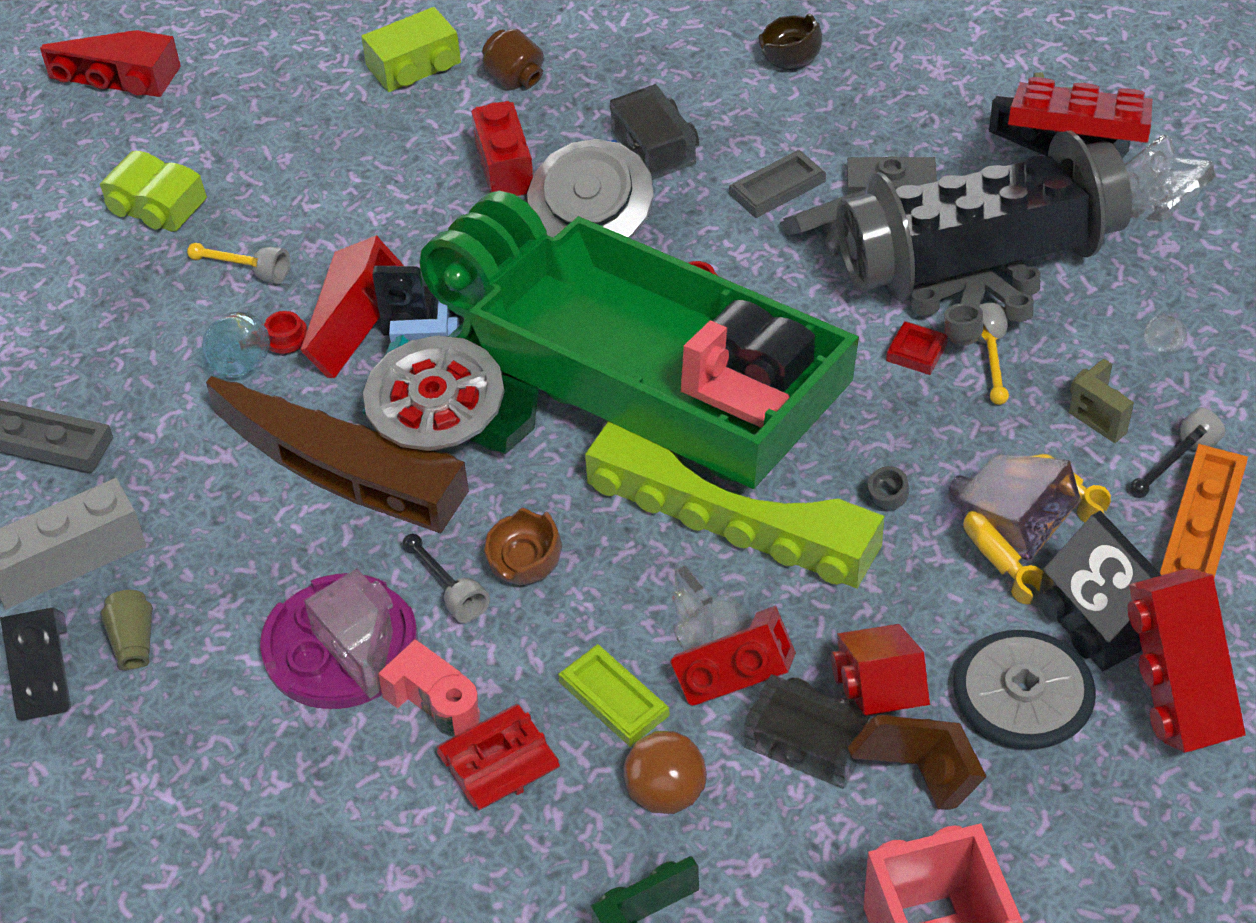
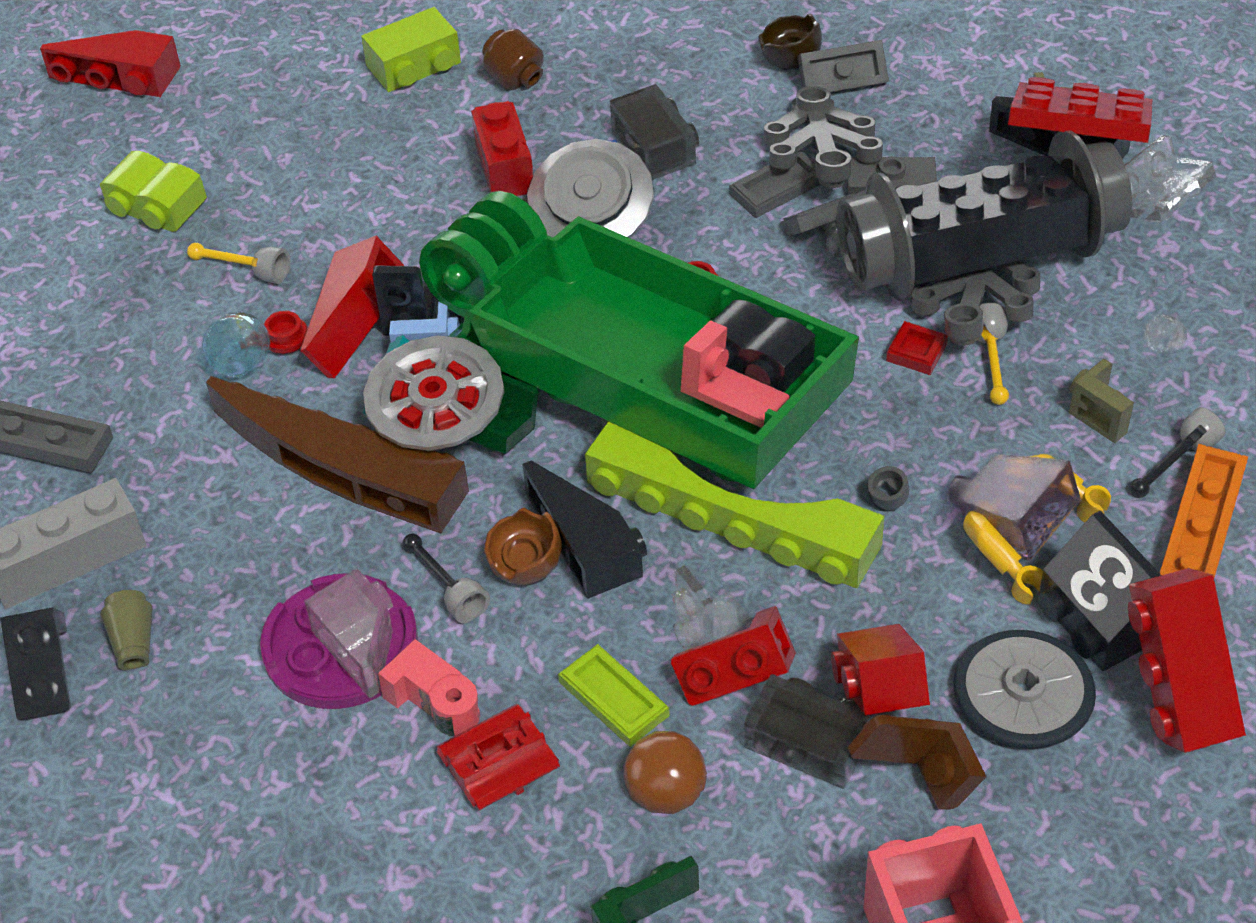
none -> black slope [522,460,647,599]
none -> dark grey plant [764,86,883,188]
none -> dark grey plate [797,40,889,93]

